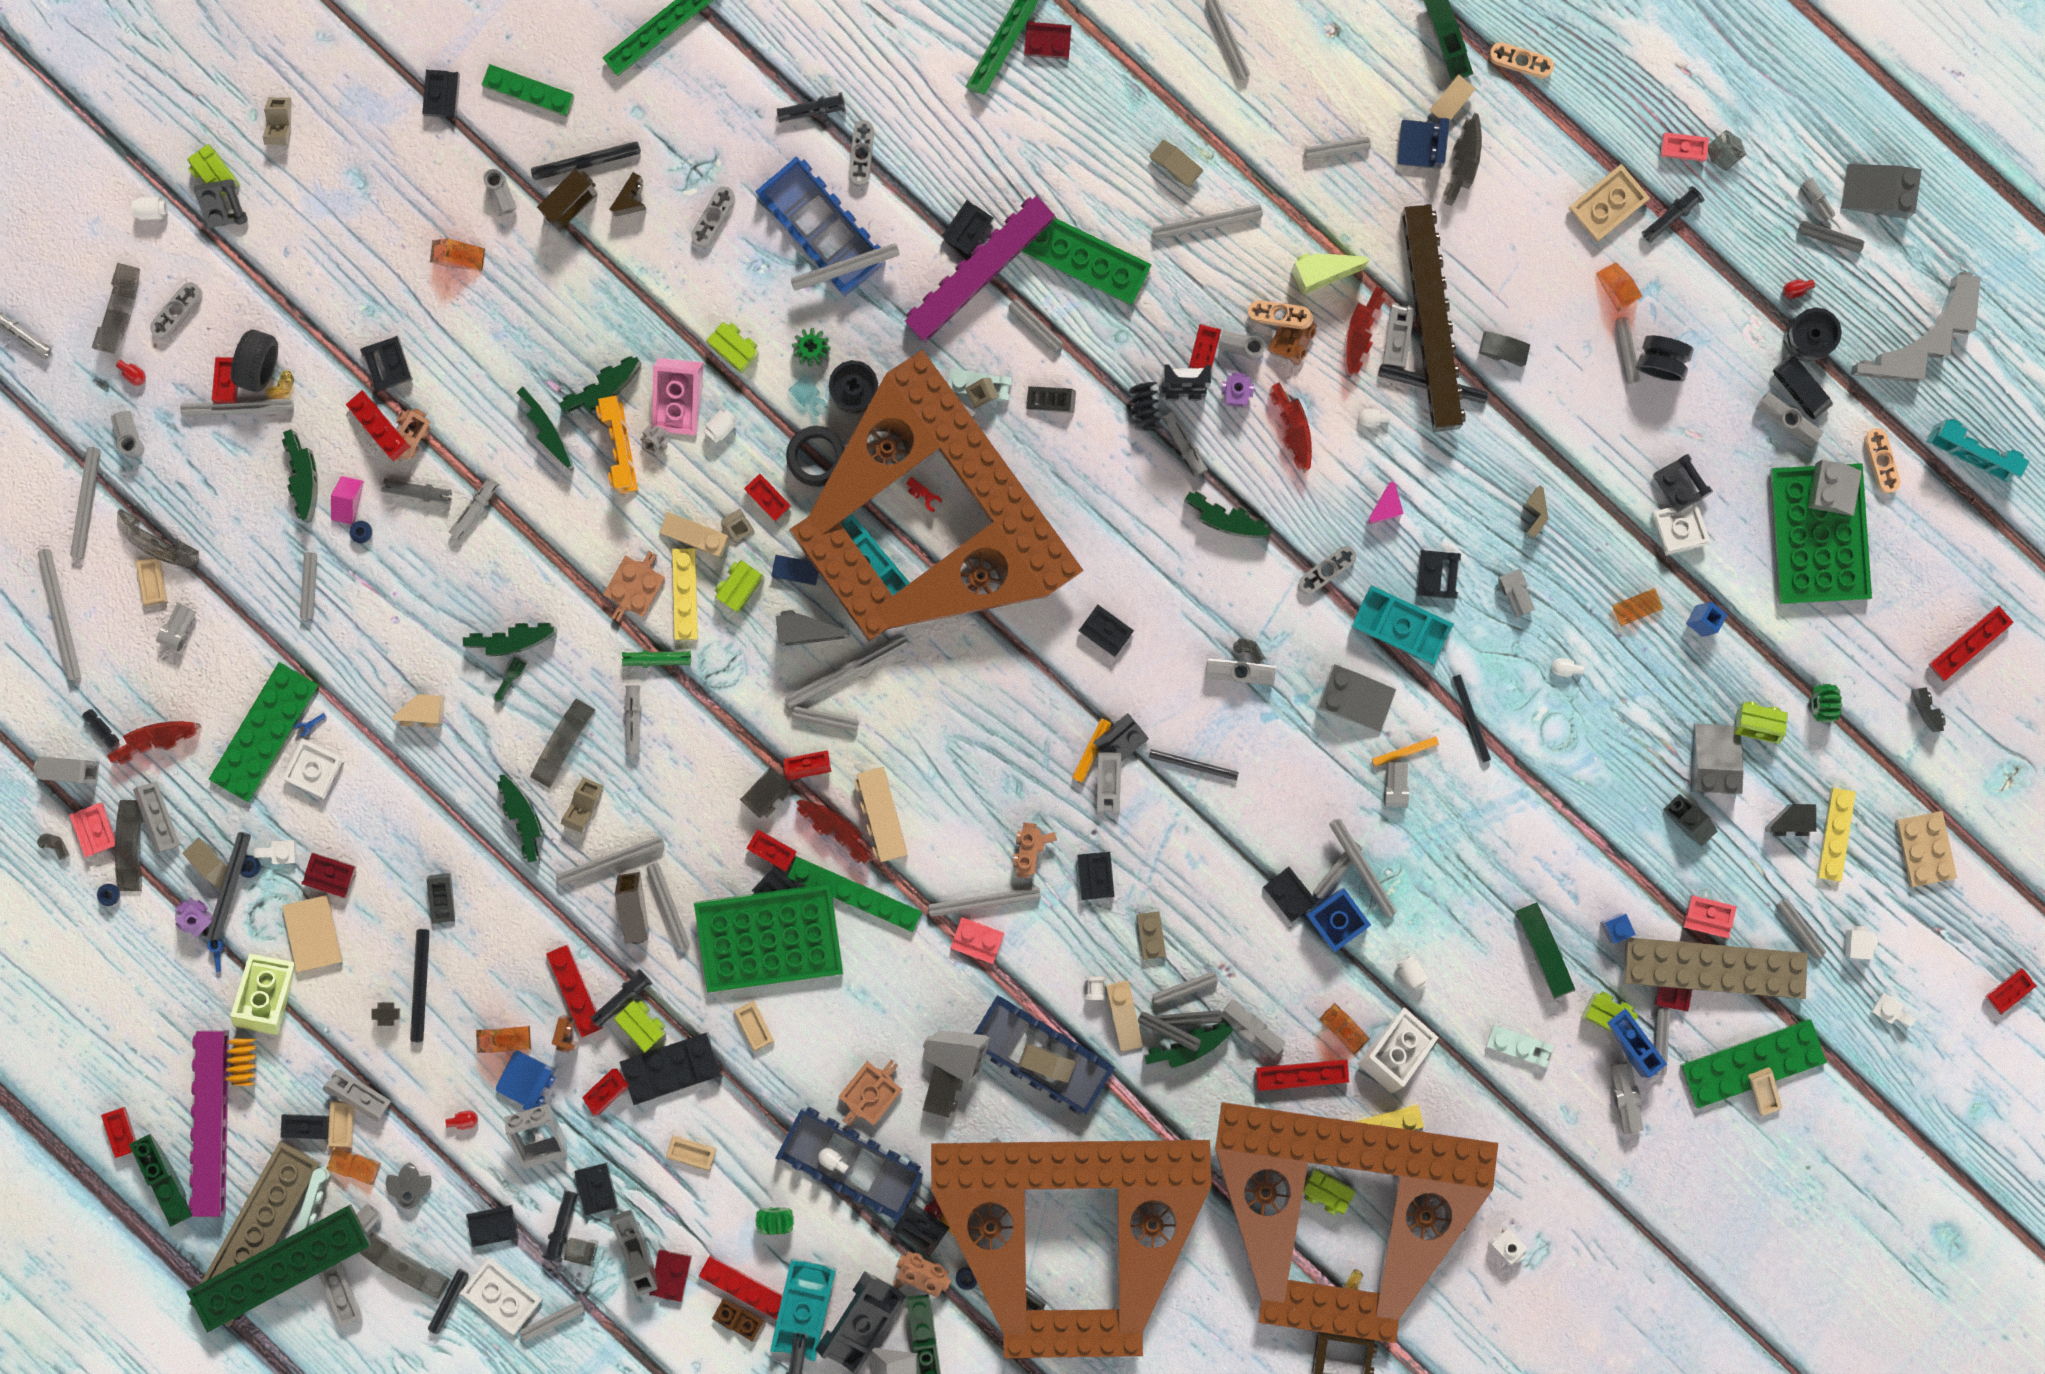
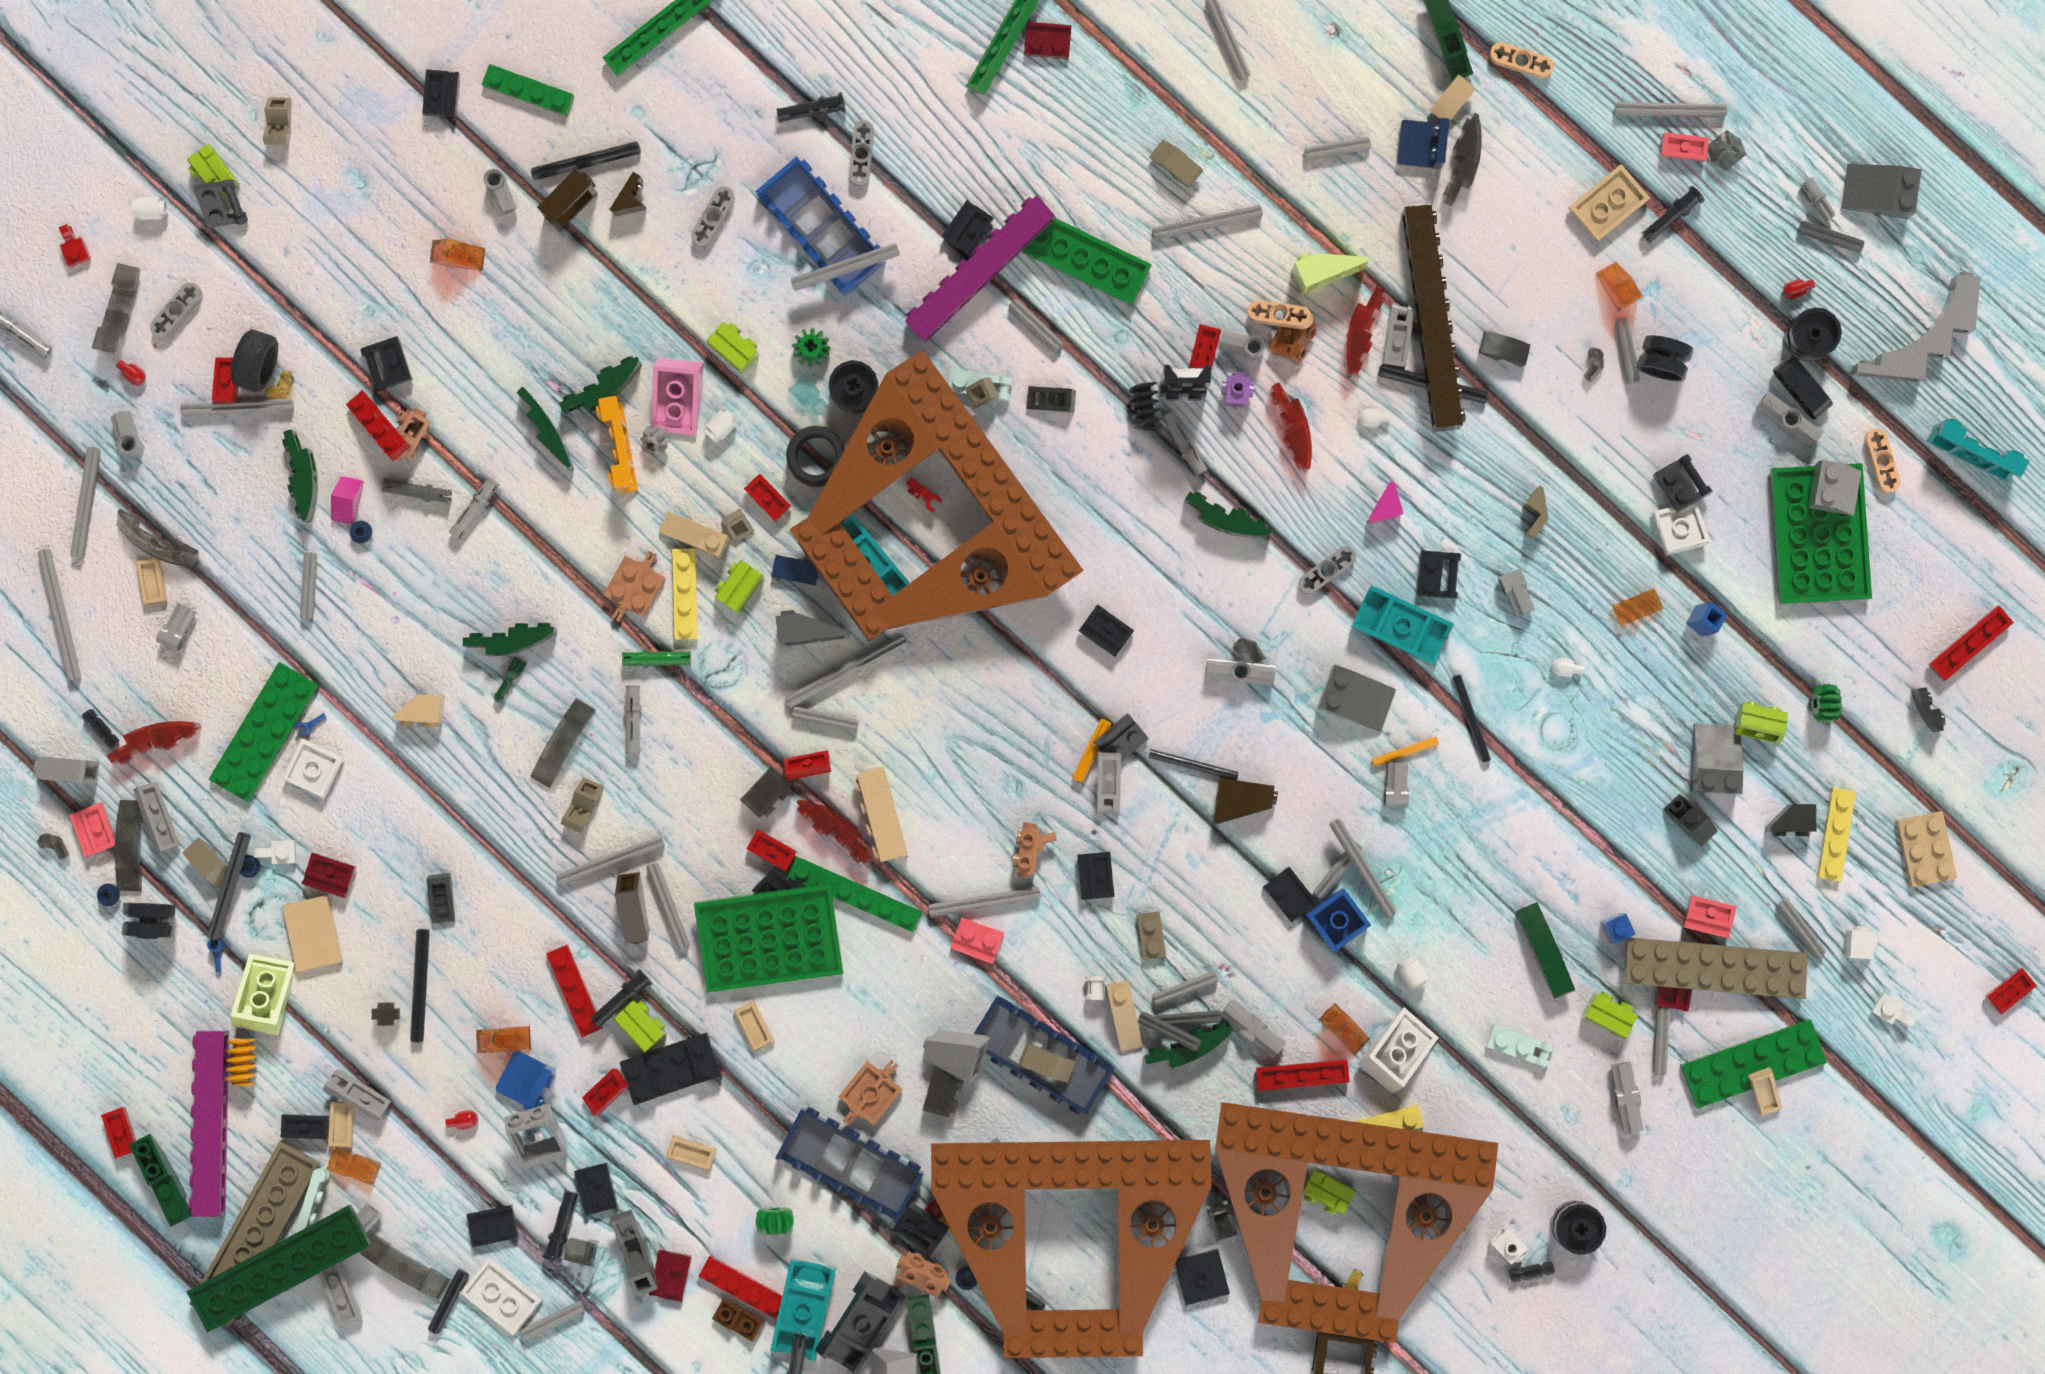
medium lavender brick [175,897,212,937] -> none
dark grey plate [386,1162,432,1209] -> none
dark green slope [497,774,544,863] -> none
dark orange bracket [552,1014,579,1053] -> none
white cylinder [818,1148,849,1174] -> none
blue slope [1607,1008,1667,1078] -> none
none -> red plate [58,224,91,267]
none -> black wheel [121,903,176,939]
none -> black plate [1175,1248,1230,1306]
none -> clear smoke slope [1205,1200,1238,1241]
none -> dark brown slope [1213,778,1278,824]
none -> black axle [1509,1261,1555,1283]
none -> black wheel [1550,1200,1607,1255]
none -> clear smoke arm [1583,347,1604,382]
none -> light grey axle [1614,102,1727,118]

